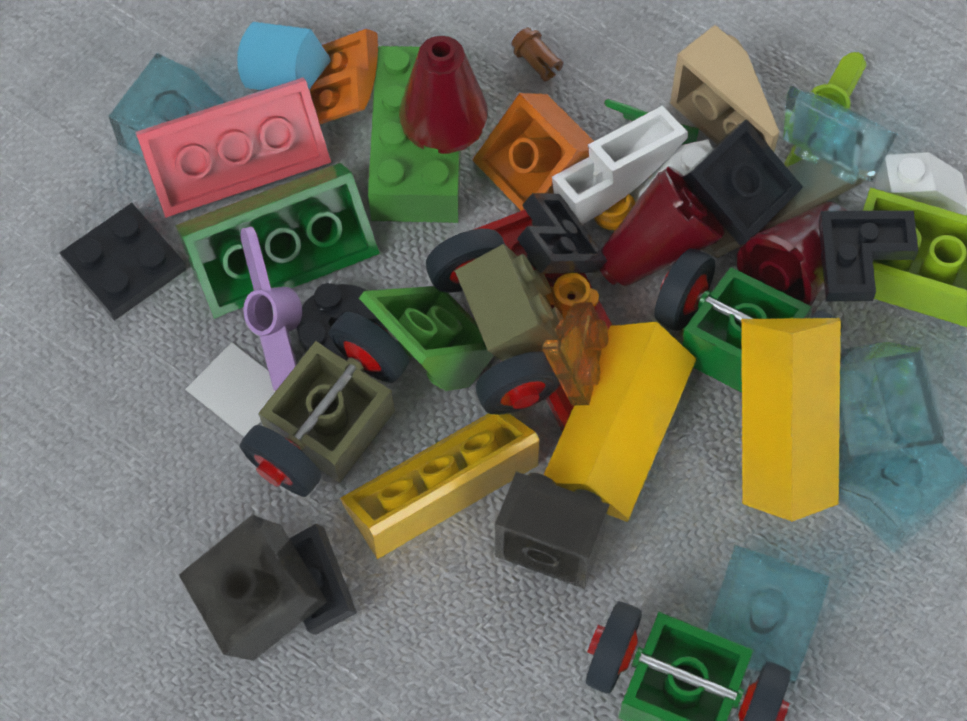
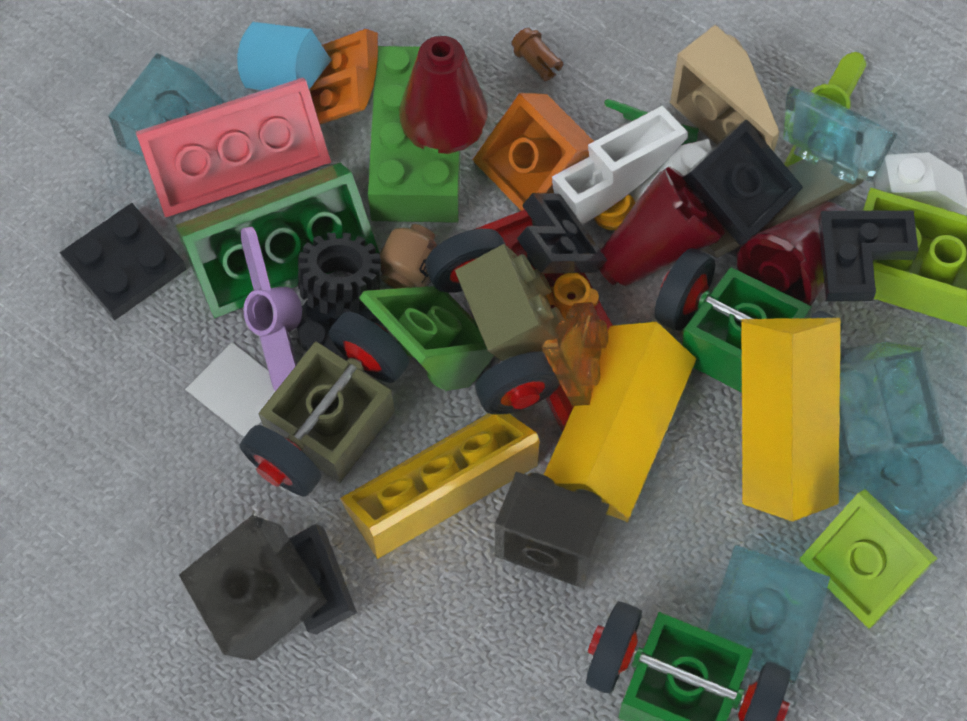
none -> black tyre [298,232,381,316]
none -> medium nougat head [379,224,438,289]
none -> lime plate [799,489,938,629]

